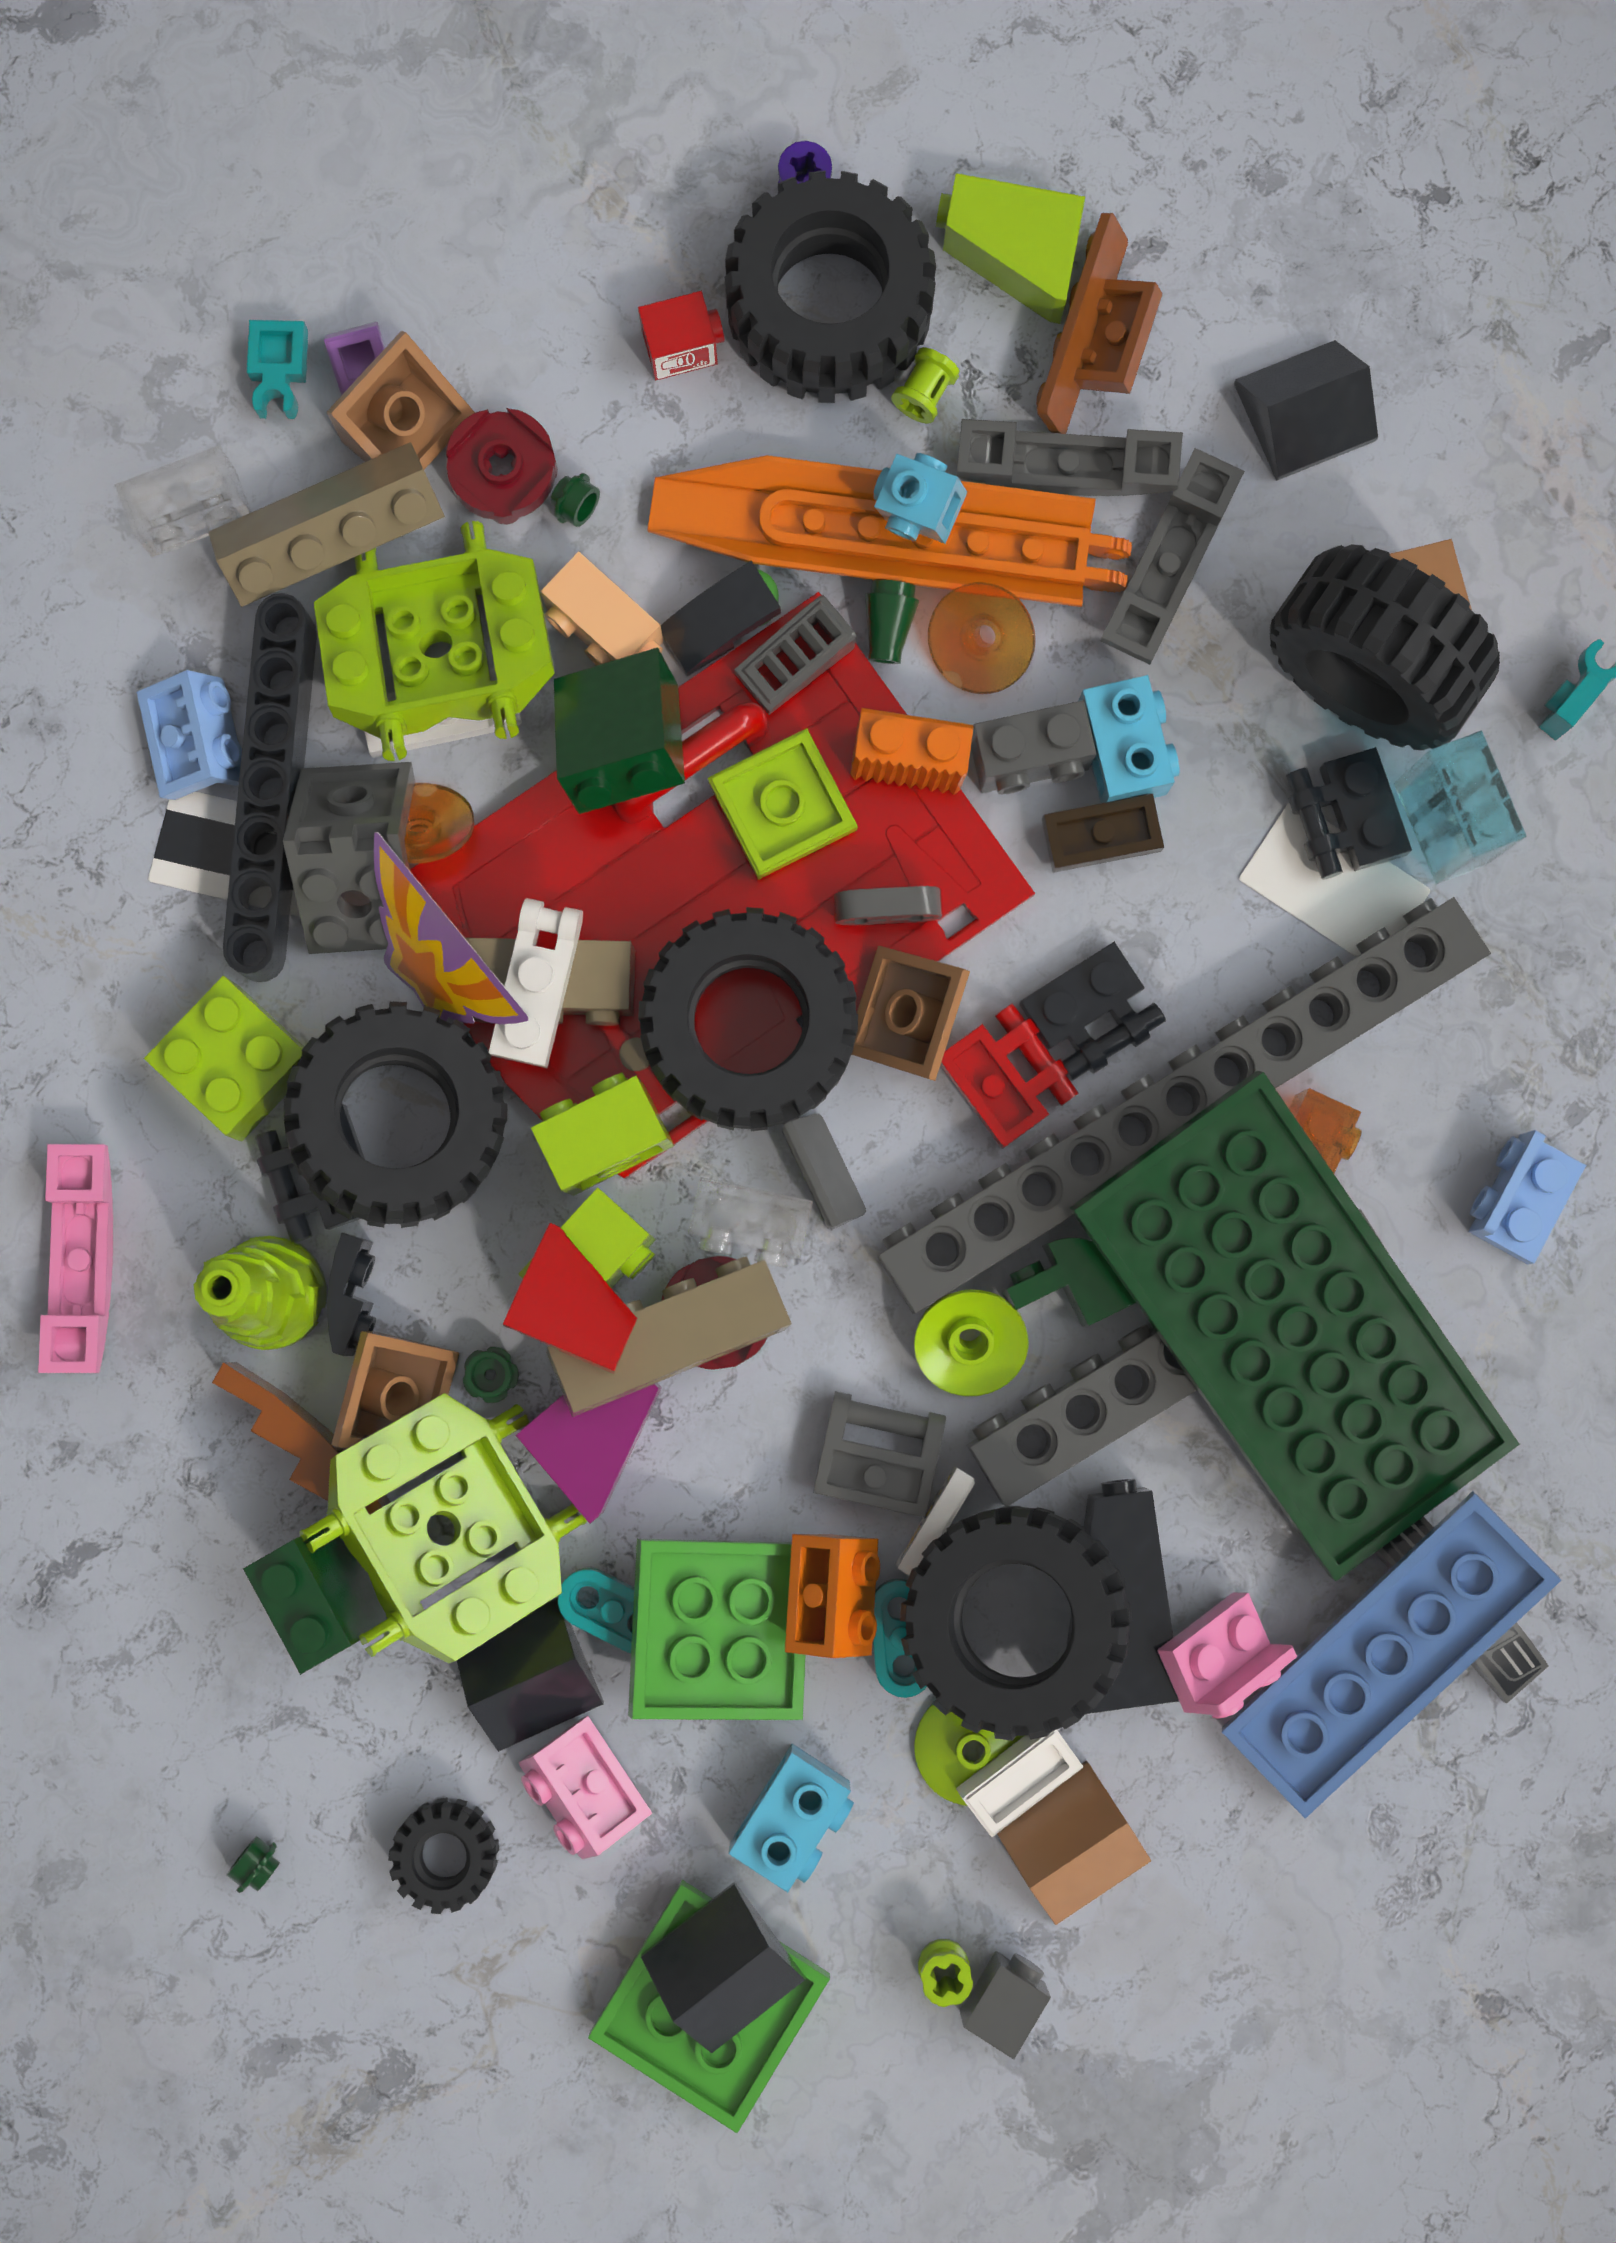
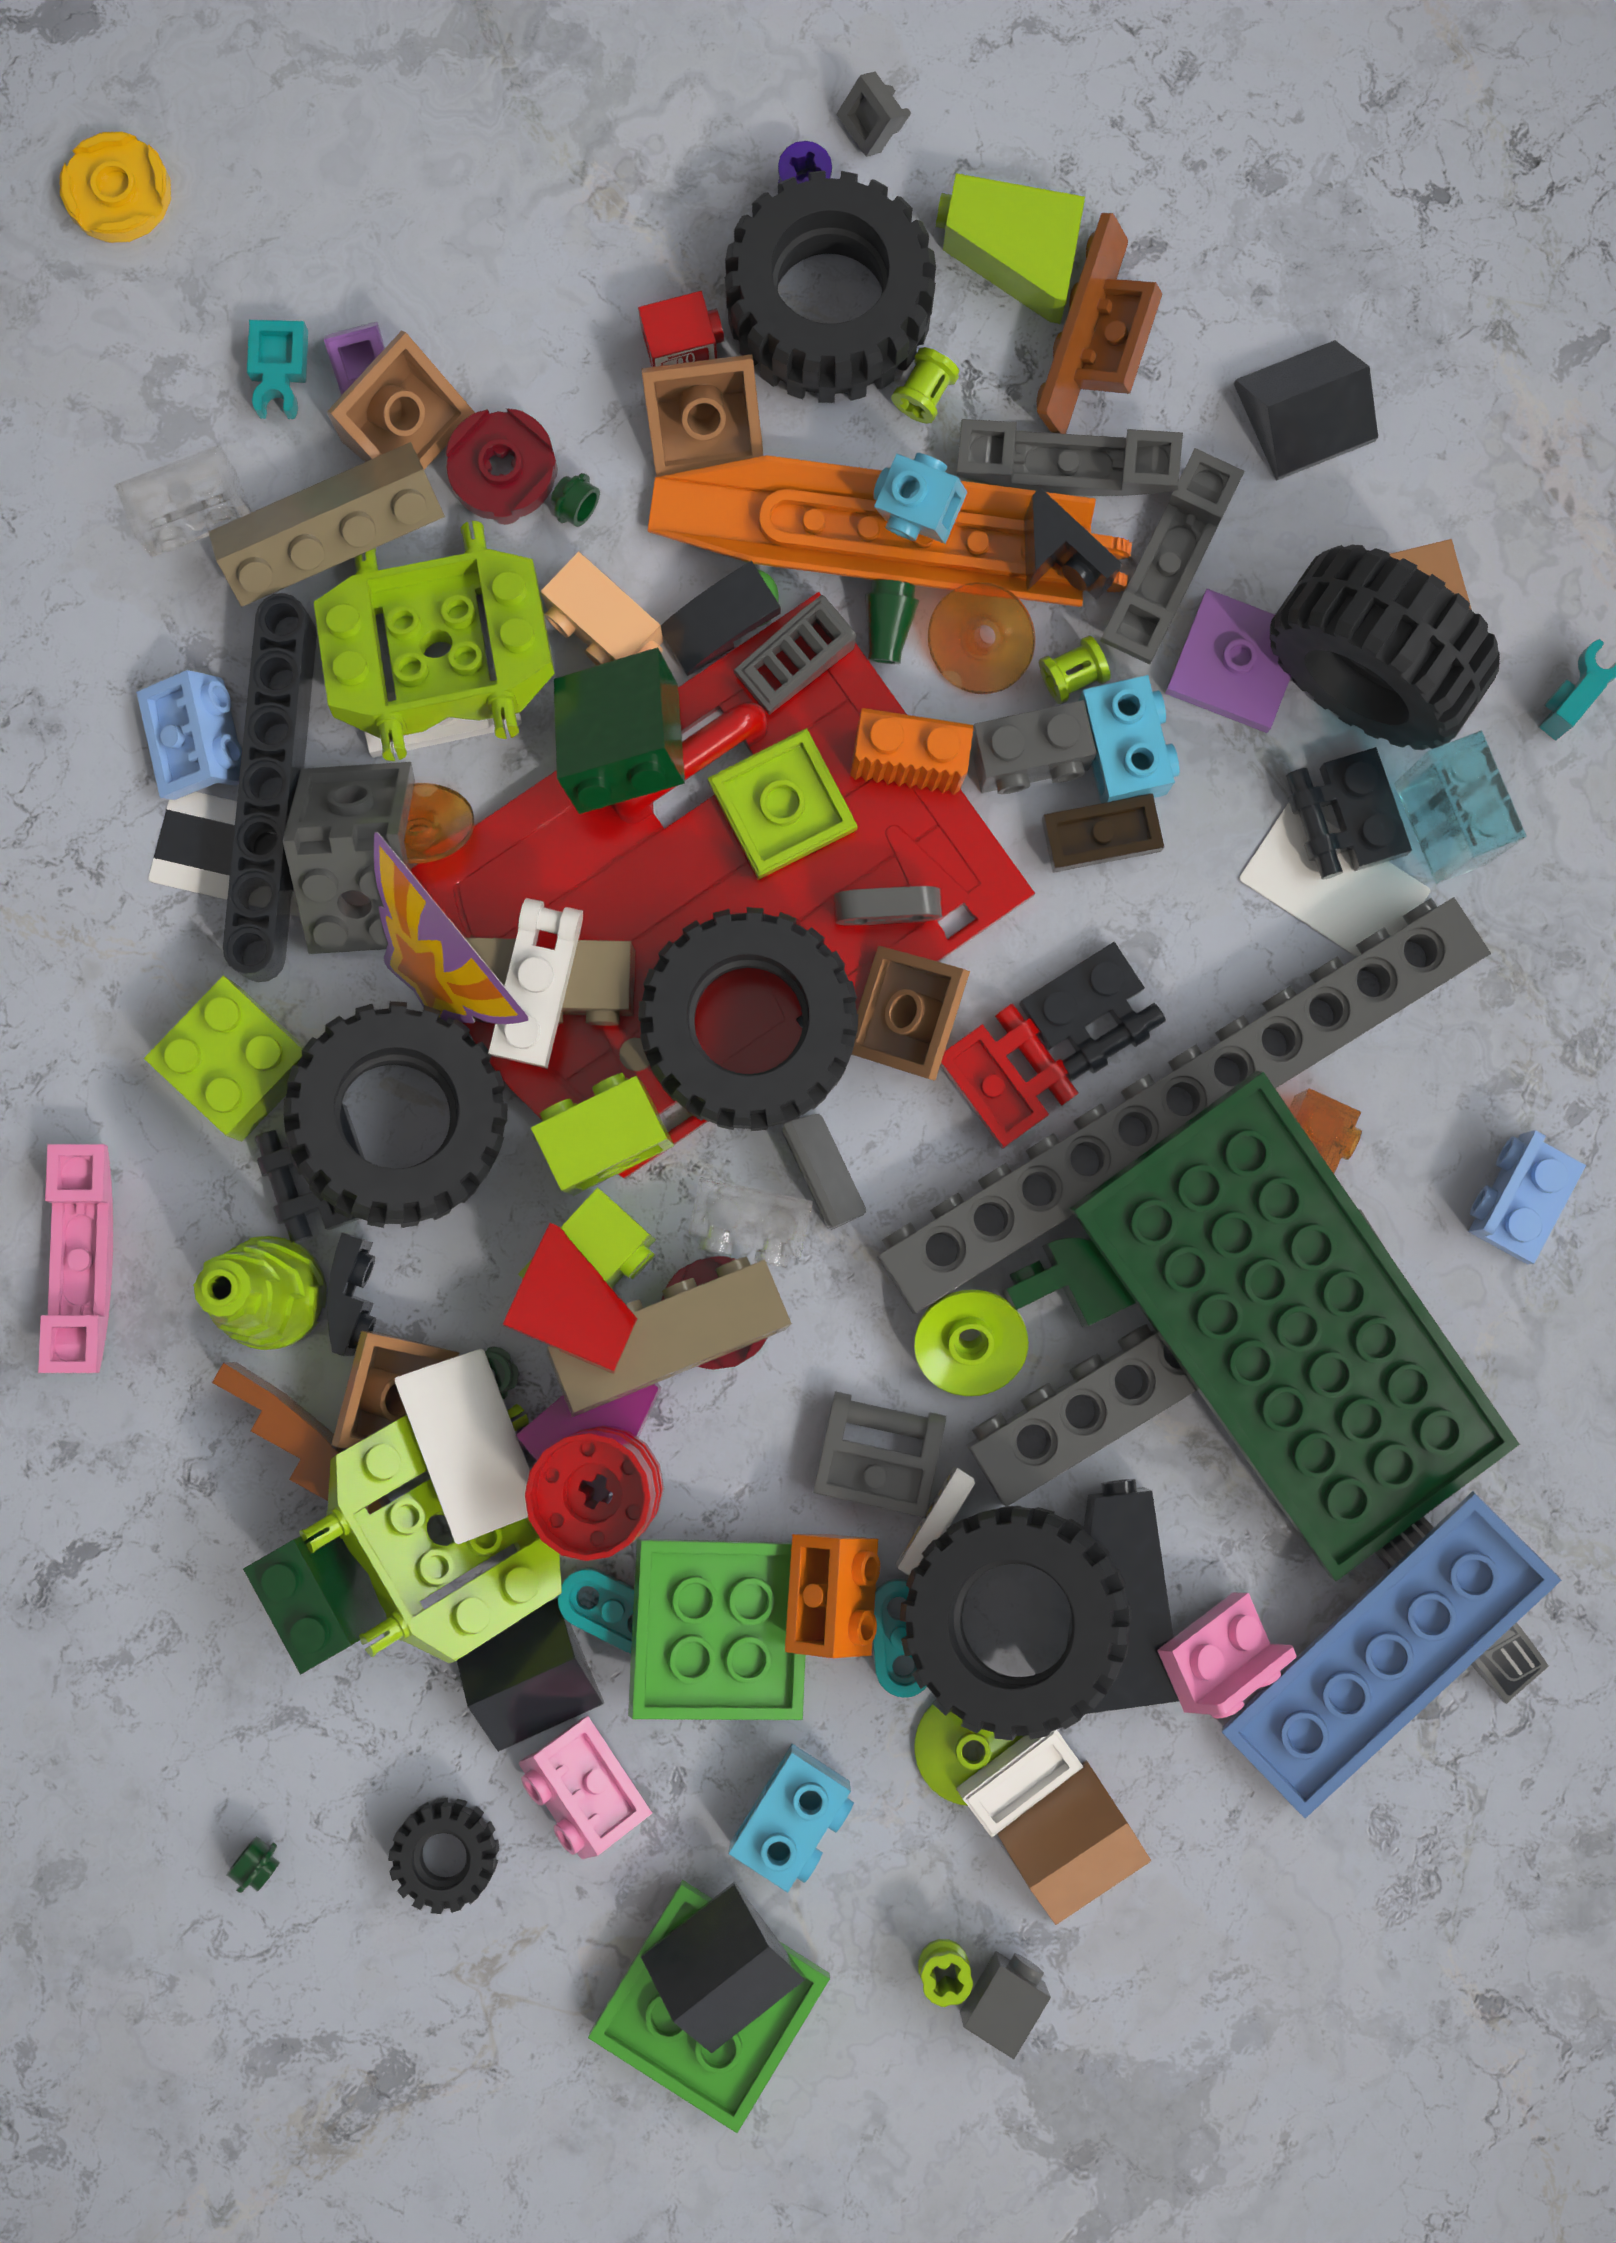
none -> yellow tile [60,132,171,243]
none -> white sticker [395,1349,530,1544]
none -> red wheel [525,1425,664,1561]
none -> medium nougat slope [641,354,763,477]
none -> dark grey tile [836,71,911,157]
none -> black slope [1024,487,1122,600]
none -> lime bush [1038,635,1111,705]
none -> medium lavender plate [1165,589,1291,733]

